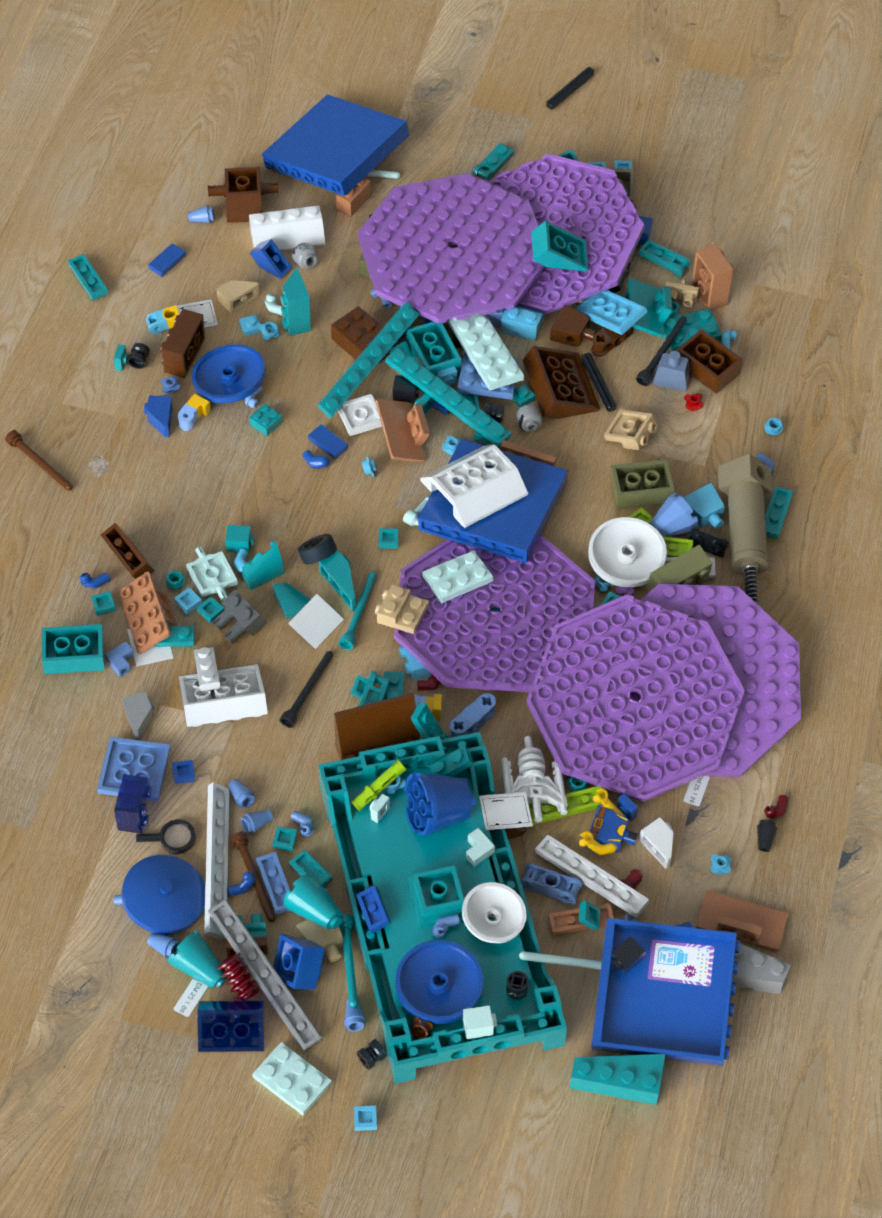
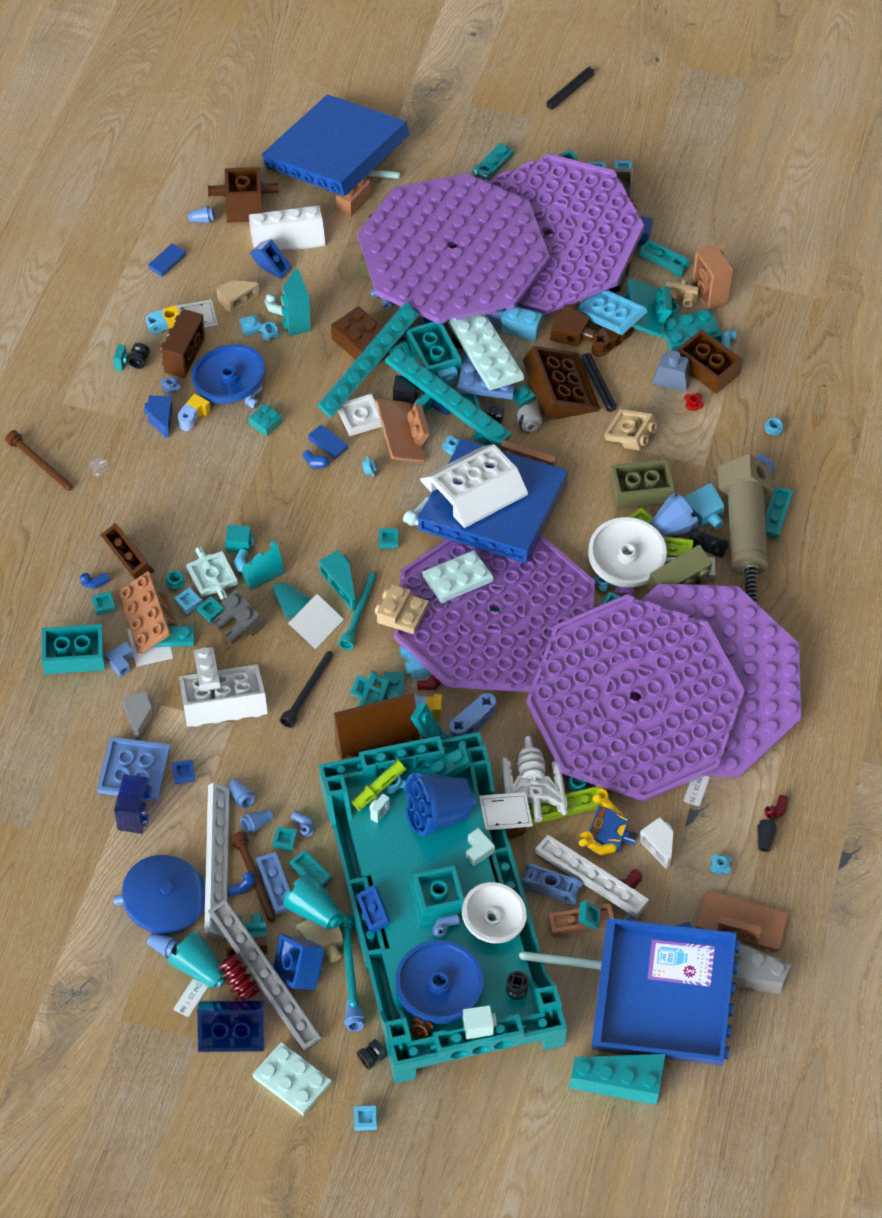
teal plate [68,254,108,301] -> none
piece [136,819,196,854] -> none
light grey head [292,243,319,269] -> none
black wheel [298,534,337,564] -> none
teal slope [531,221,588,271] -> none
black brick [611,936,646,974] -> none
blue plate [617,793,638,822] -> none
black piece [636,316,687,387] -> none

